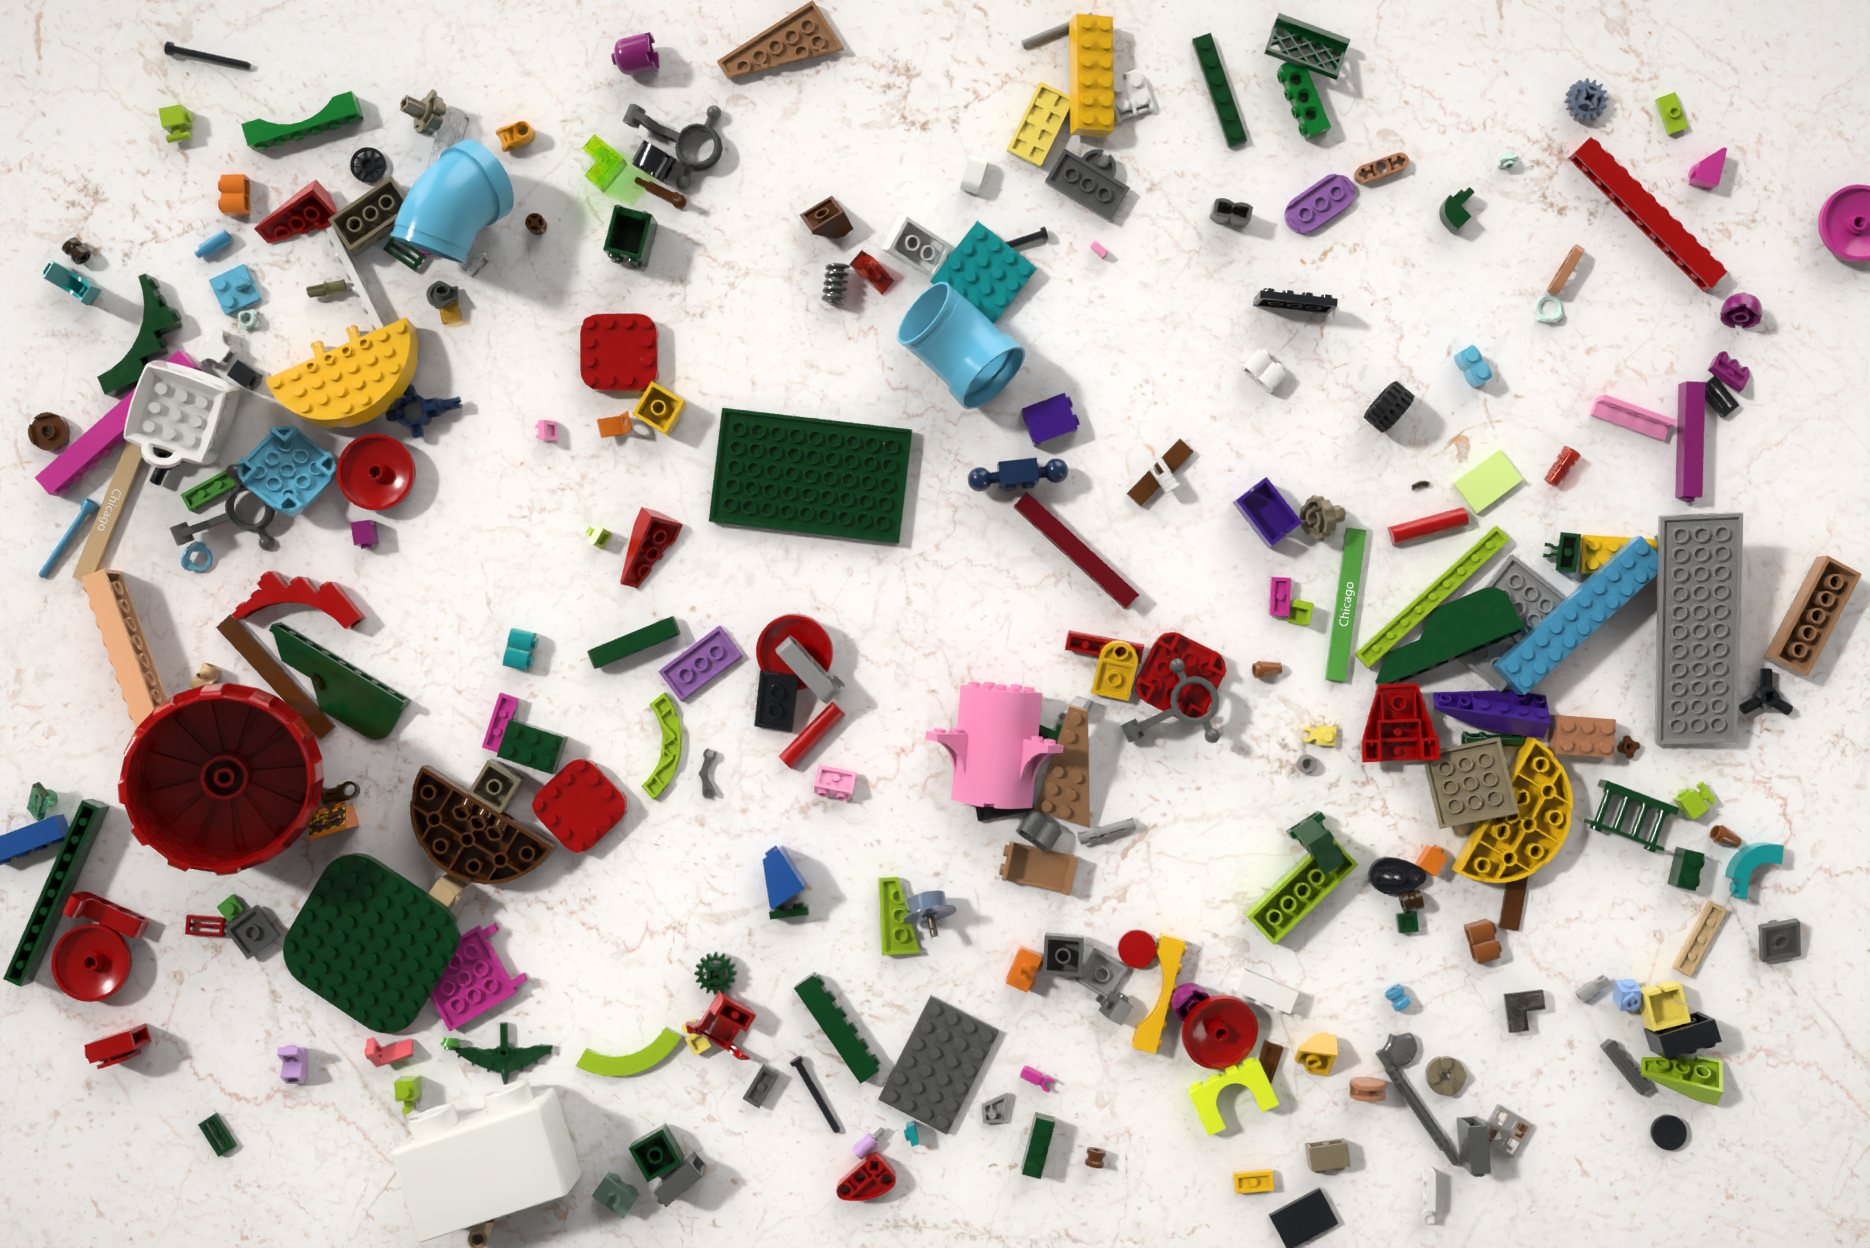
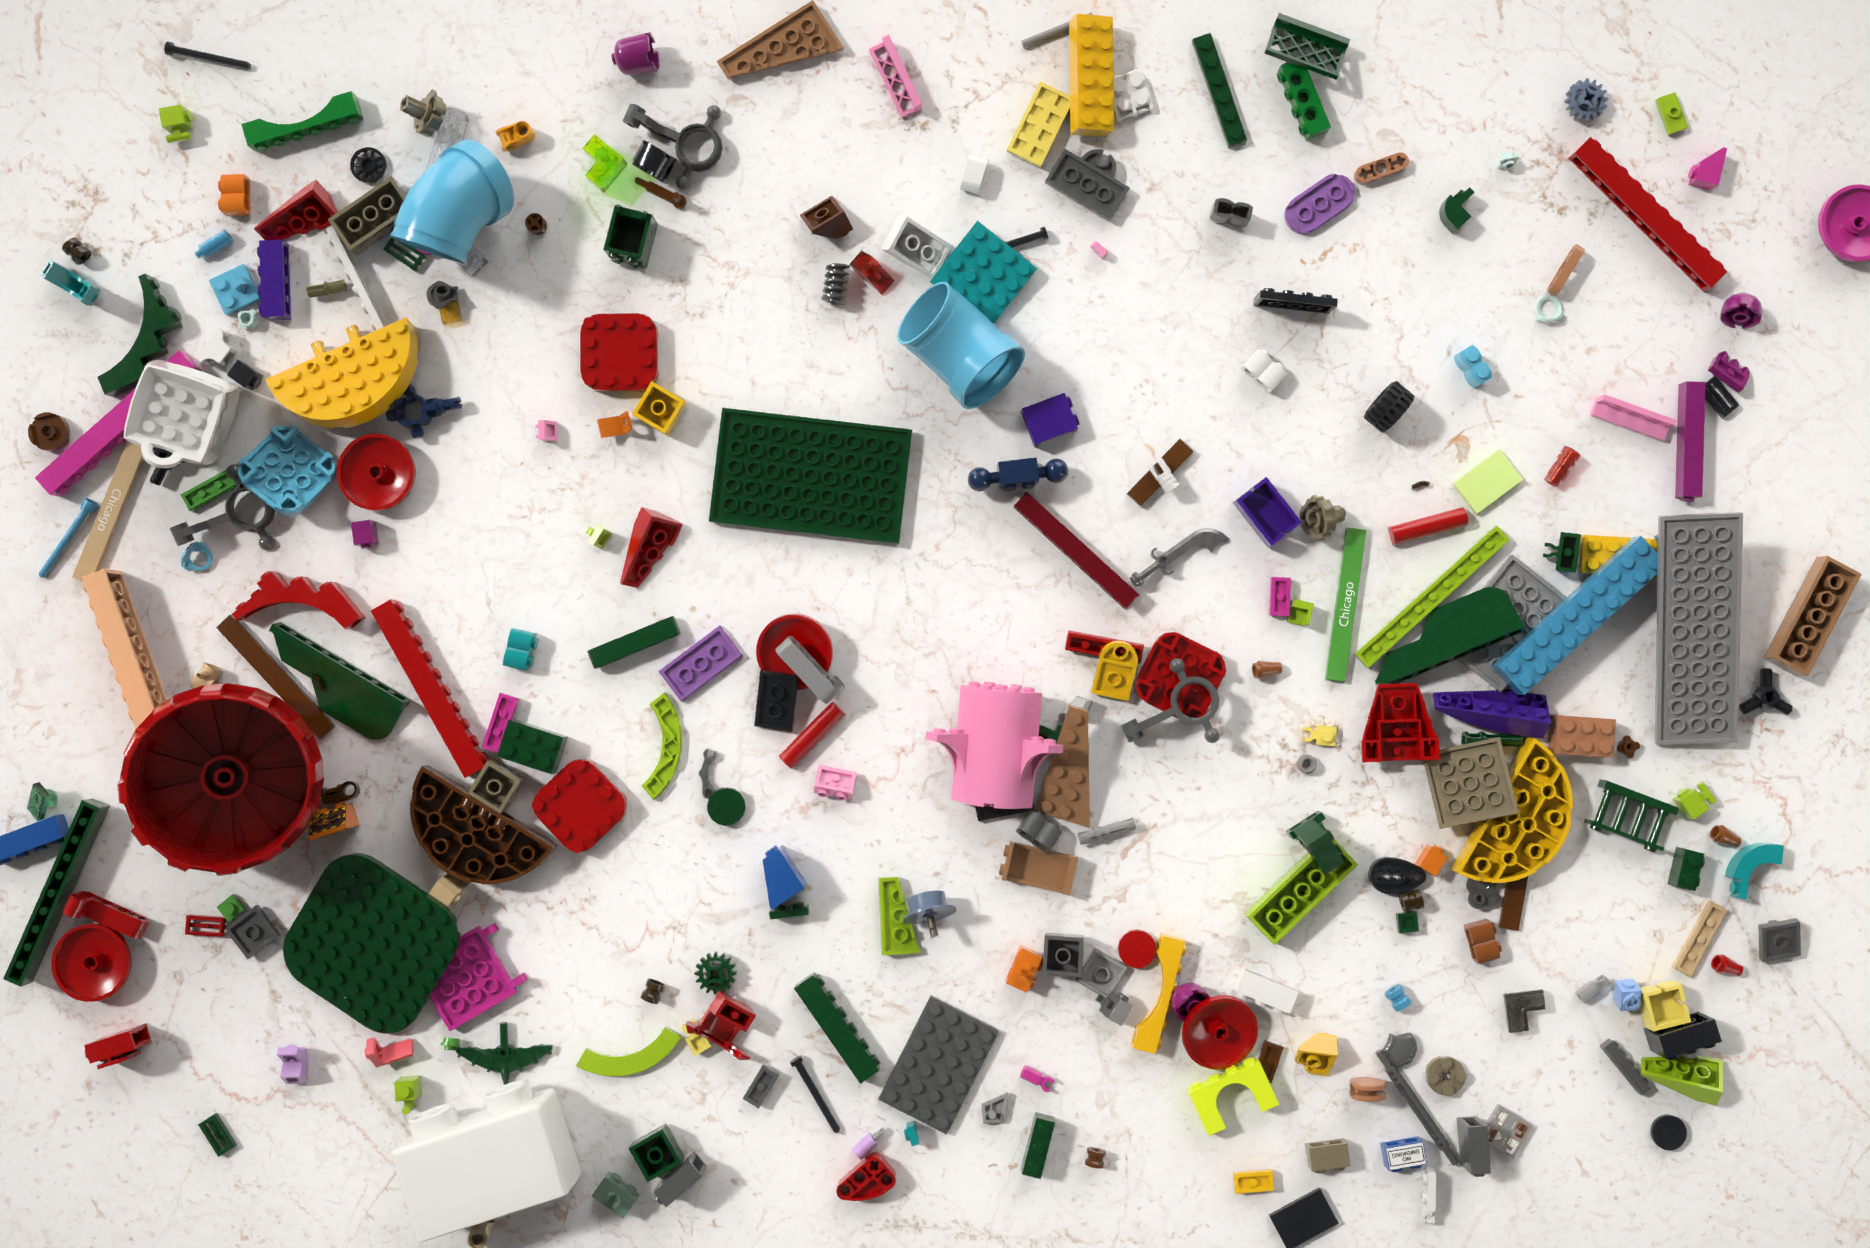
none -> dark purple brick [257,240,291,321]
none -> red brick [371,599,489,778]
none -> dark brown wheel [640,978,665,1004]
none -> dark green tile [707,787,746,826]
none -> bright pink fence [869,35,922,118]
none -> flat silver sword [1130,528,1229,587]
none -> brick [1380,1136,1427,1172]
none -> dark grey plate [1466,878,1501,909]
none -> red cone [1711,954,1743,976]

